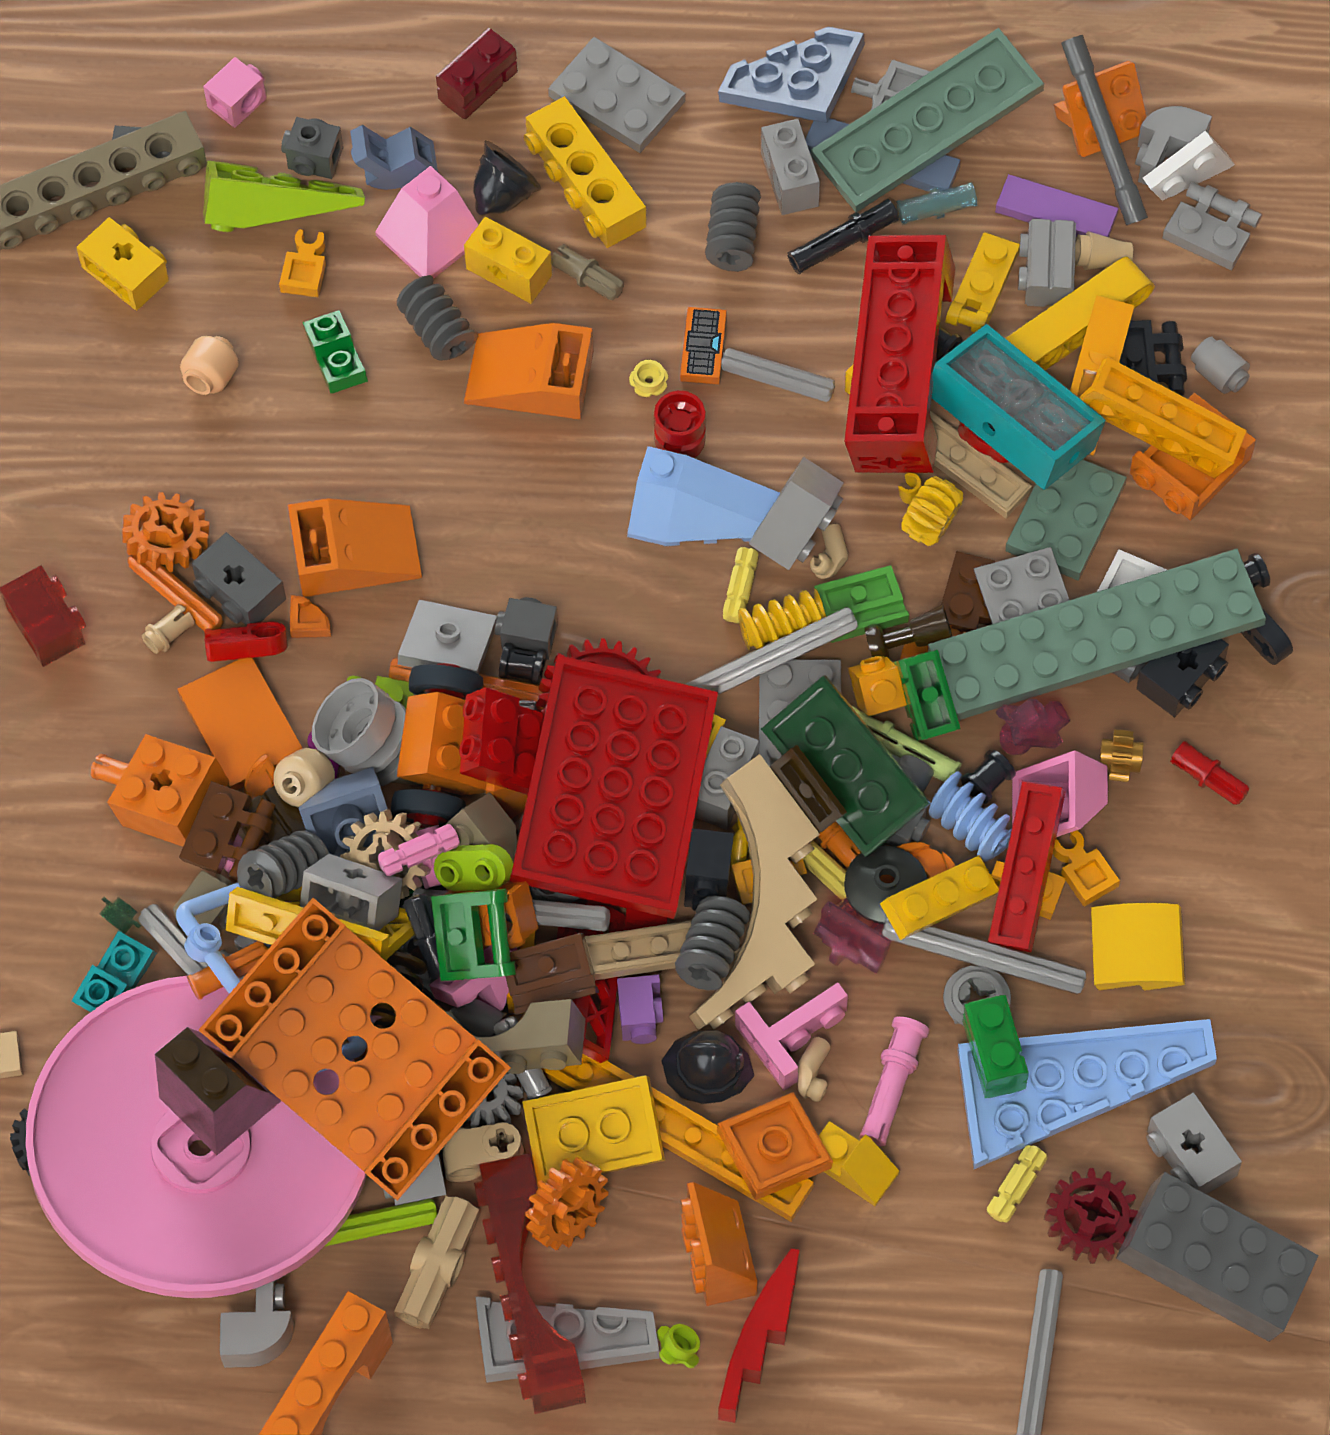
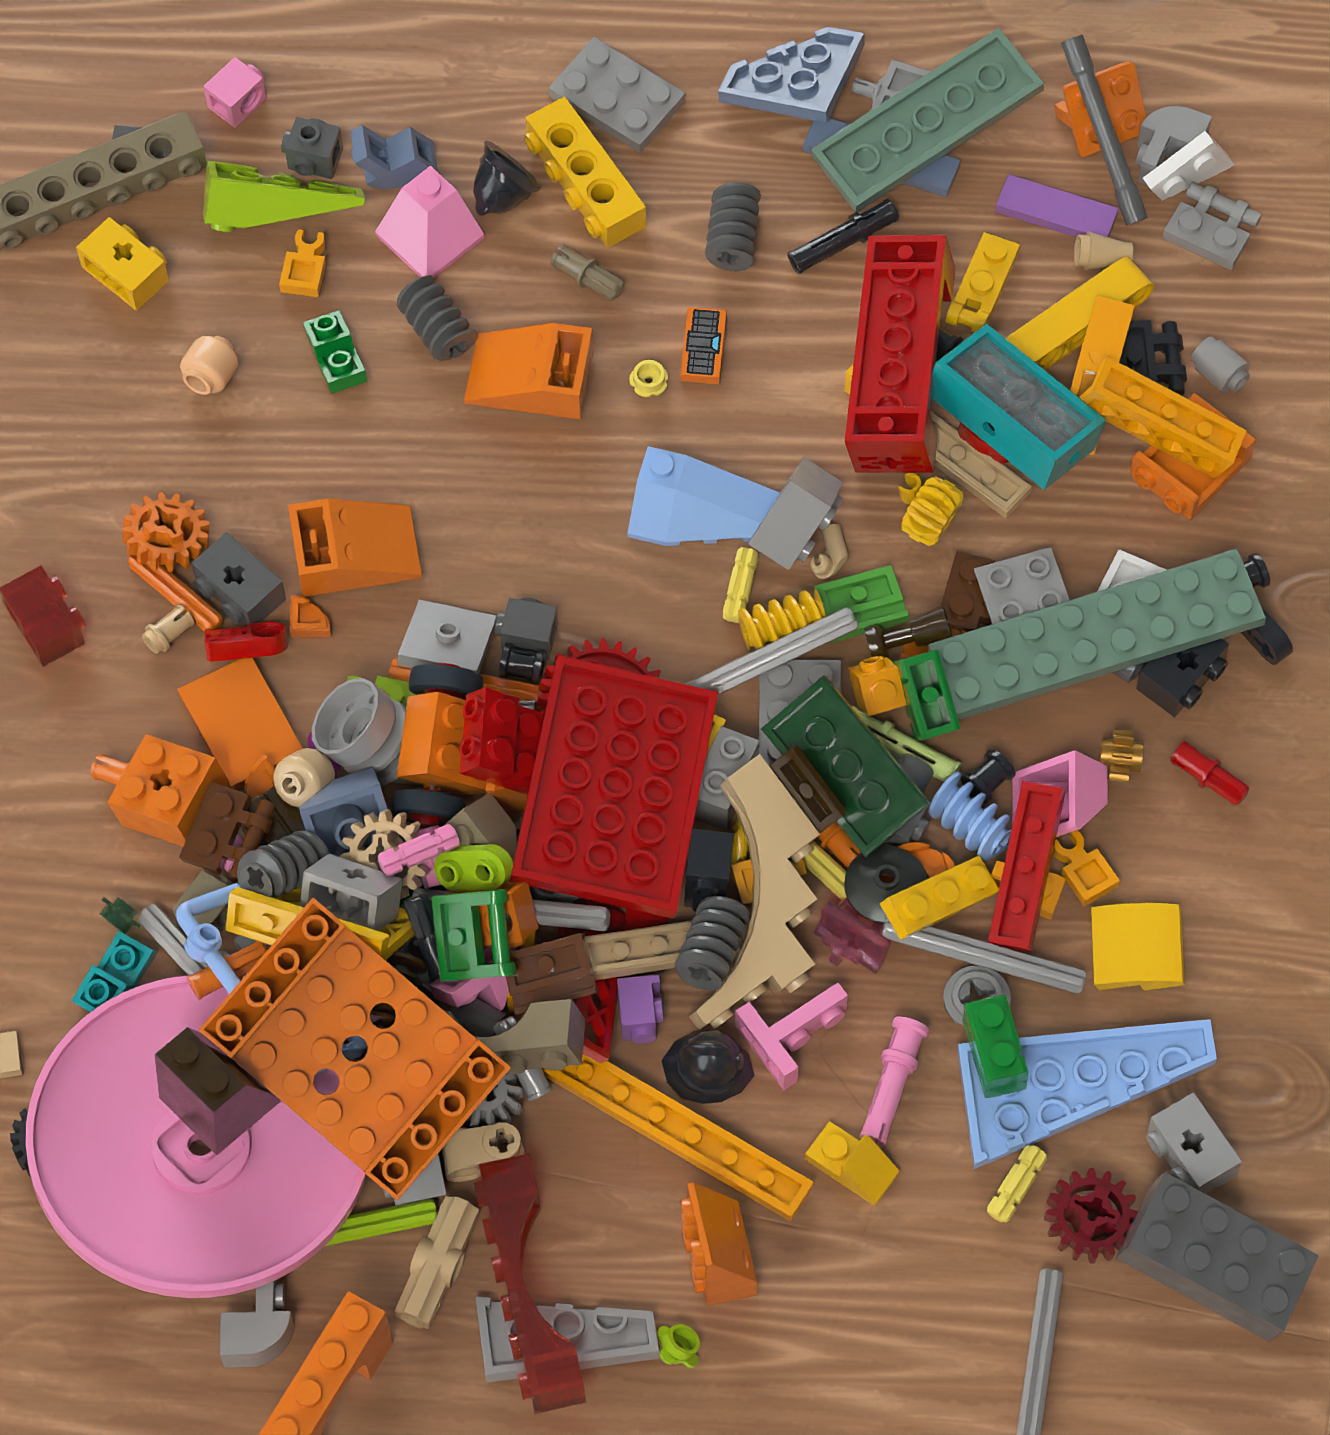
dark red brick [436,28,518,120] -> none
yellow brick [464,216,552,304] -> none
yellow plate [522,1075,665,1183] -> none
orange gear [525,1157,609,1250] -> none
red wheel [654,390,706,458] -> none
orange tile [717,1092,833,1200] -> none
red slope [718,1248,800,1423] -> none
light grey axle [721,348,835,402] -> none
light grey brick [761,119,820,215] -> none
tan arm [798,1037,831,1102] -> none
clear light blue pin [896,182,978,225] -> none
clear pink hips [996,699,1071,755] -> none
sand green plate [1005,459,1127,581] -> none
light grey brick [1018,219,1076,307] -> none

